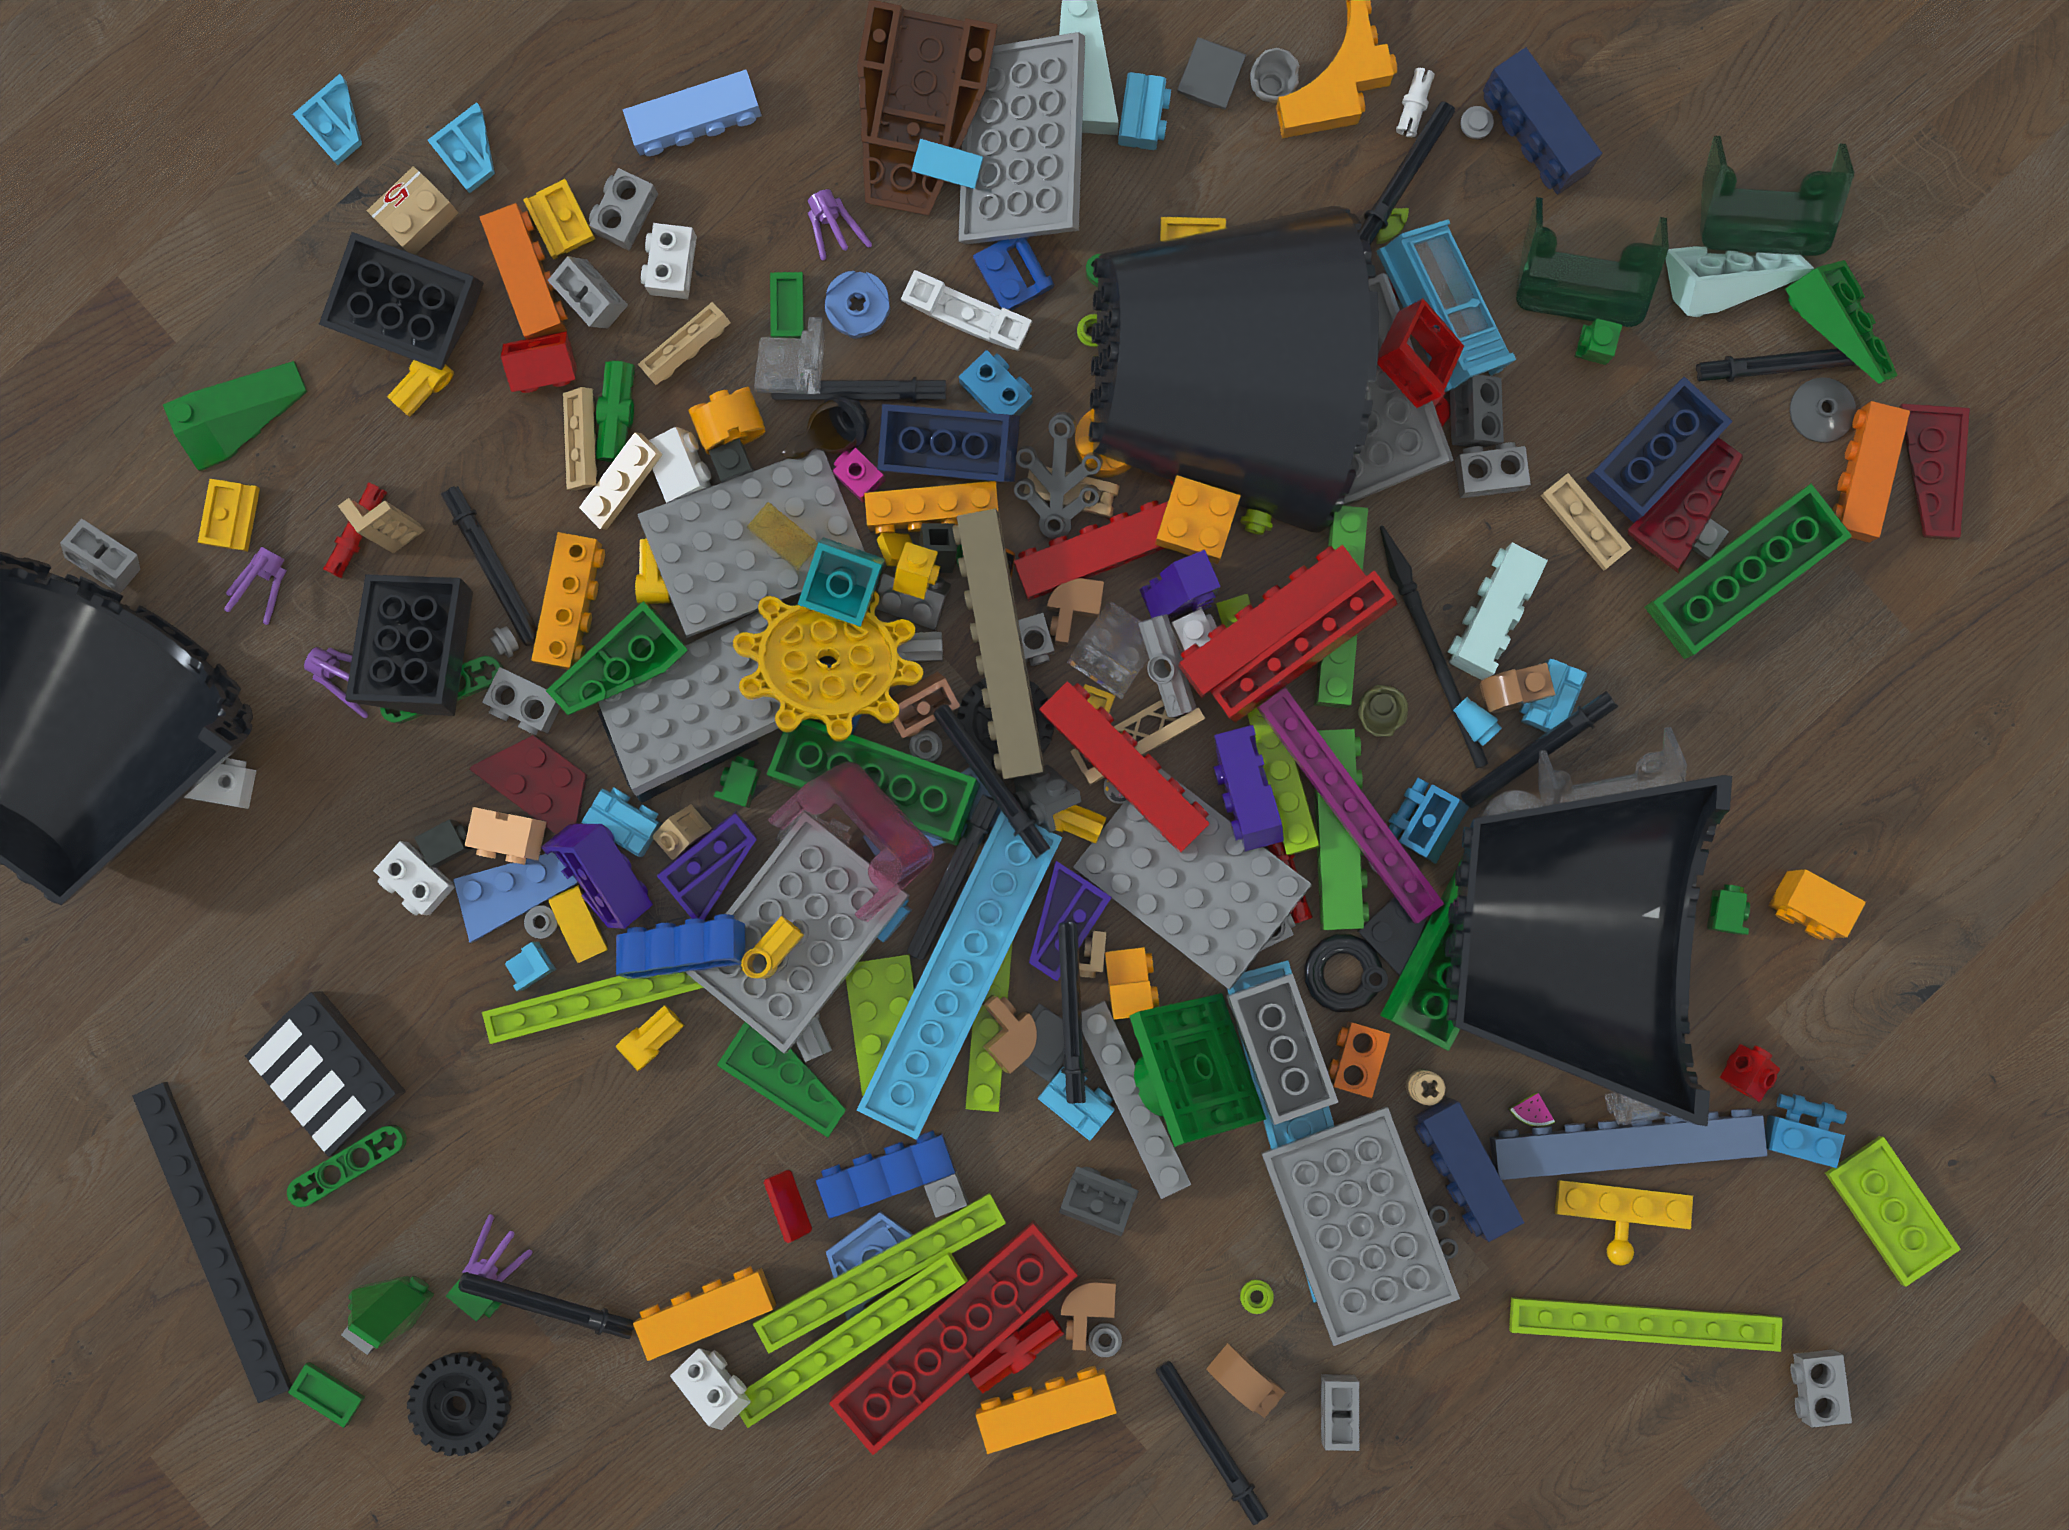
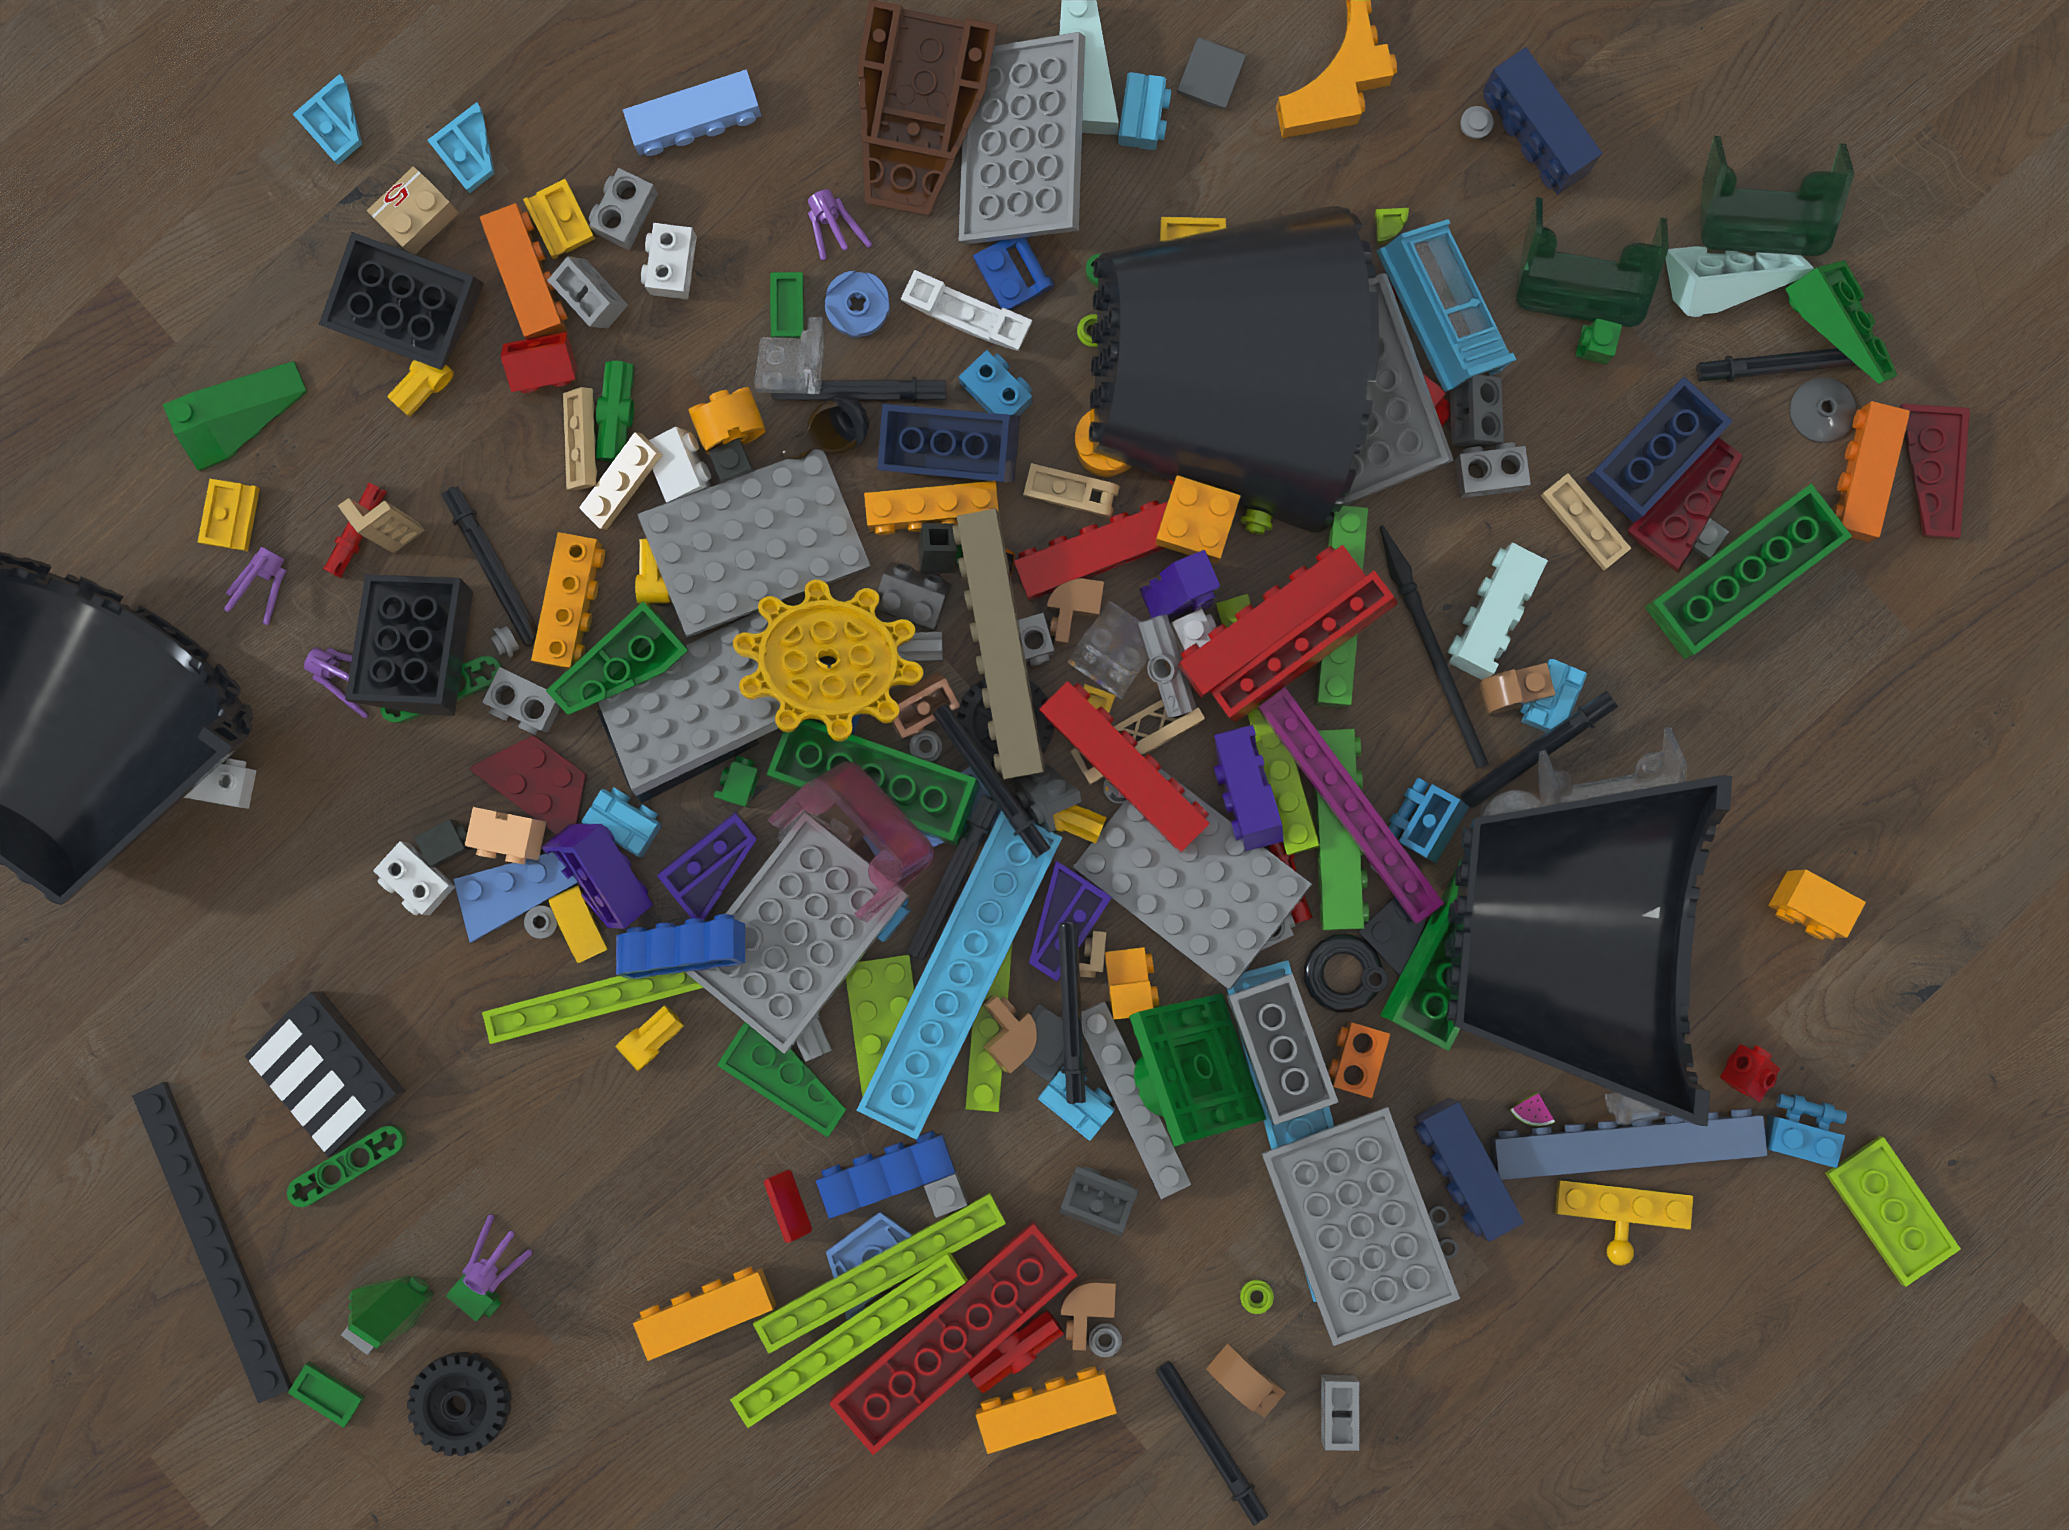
light grey brick [60,518,140,594] -> none
black axle [458,1272,634,1340] -> none
medium azure panel [505,942,556,991] -> none
tan plate [638,302,731,385] -> none
tan bracket [652,804,712,860] -> none
white brick [670,1348,751,1430] -> none
yellow piece [741,916,804,979] -> none
clear yellow plate [747,502,818,570] -> none
teal slope [797,537,886,627] -> none
dark pink brick [833,448,886,503] -> none
yellow tile [877,533,913,566] -> none
yellow brick [892,542,941,600] -> none
medium azure tile [912,139,984,189] -> none
dark grey plant [1014,412,1103,539] -> none
light grey hair [1250,48,1300,103] -> none
black axle [1358,101,1455,245] -> none
olive hair [1358,685,1408,737] -> none
red window [1377,298,1464,408] -> none
white pin [1396,68,1435,138] -> none
tan piece [1405,1069,1446,1106] -> none
medium azure cone [1453,697,1502,746] -> none
lime plate [1509,1297,1782,1352] -> none
green brick [1707,884,1750,935] -> none
light grey brick [1790,1349,1852,1427] -> none

